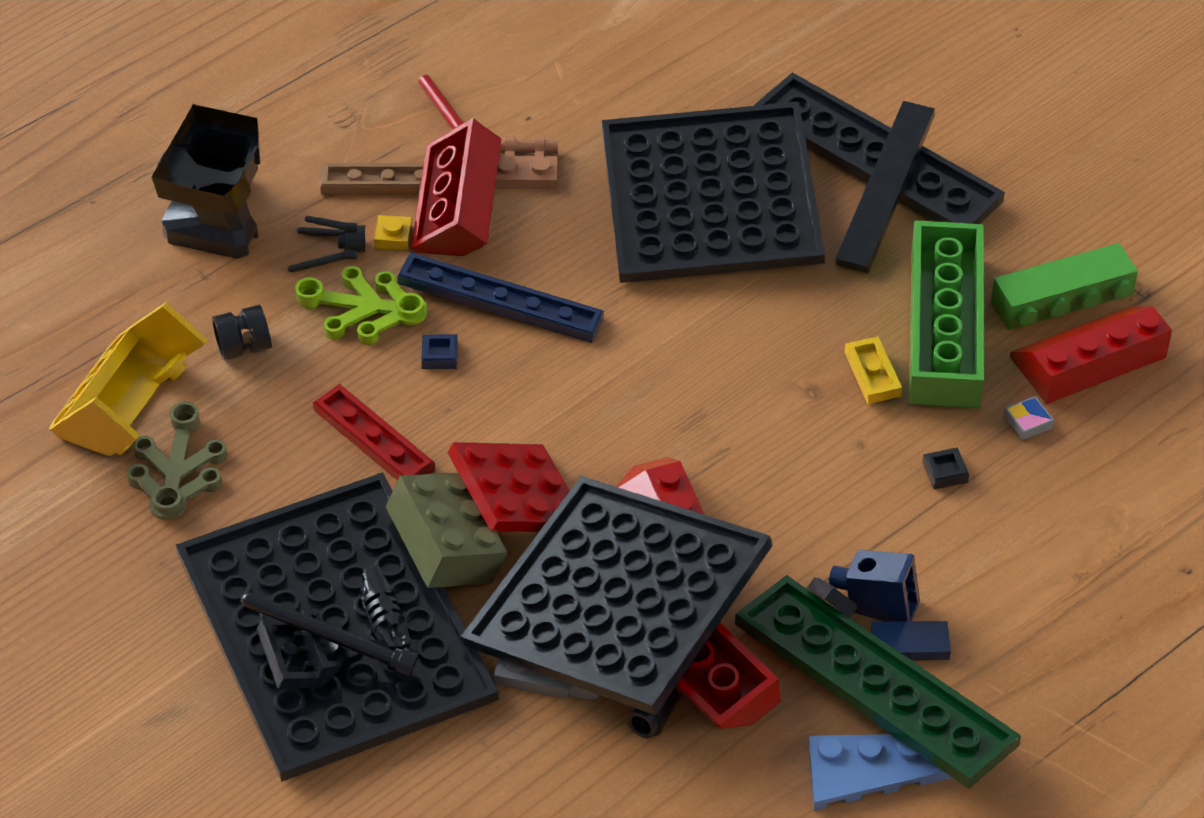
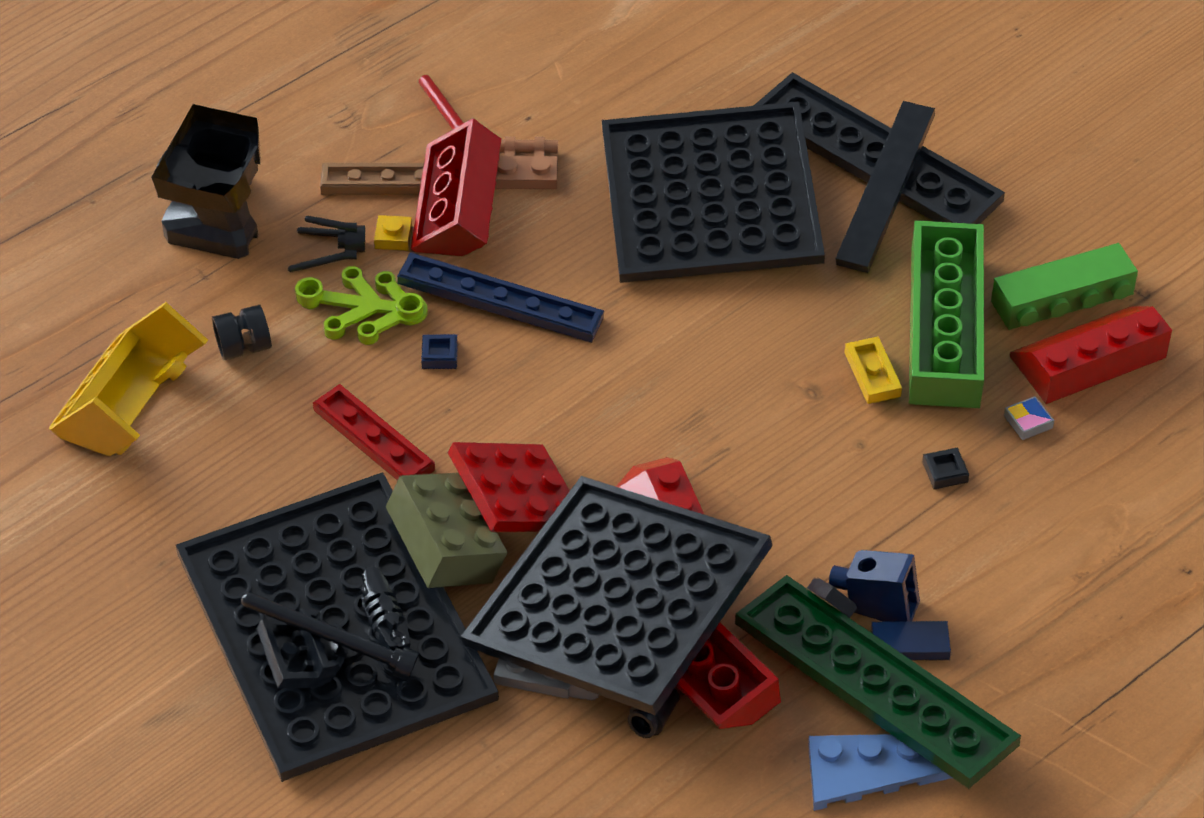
olive plant [127,402,227,520] -> none

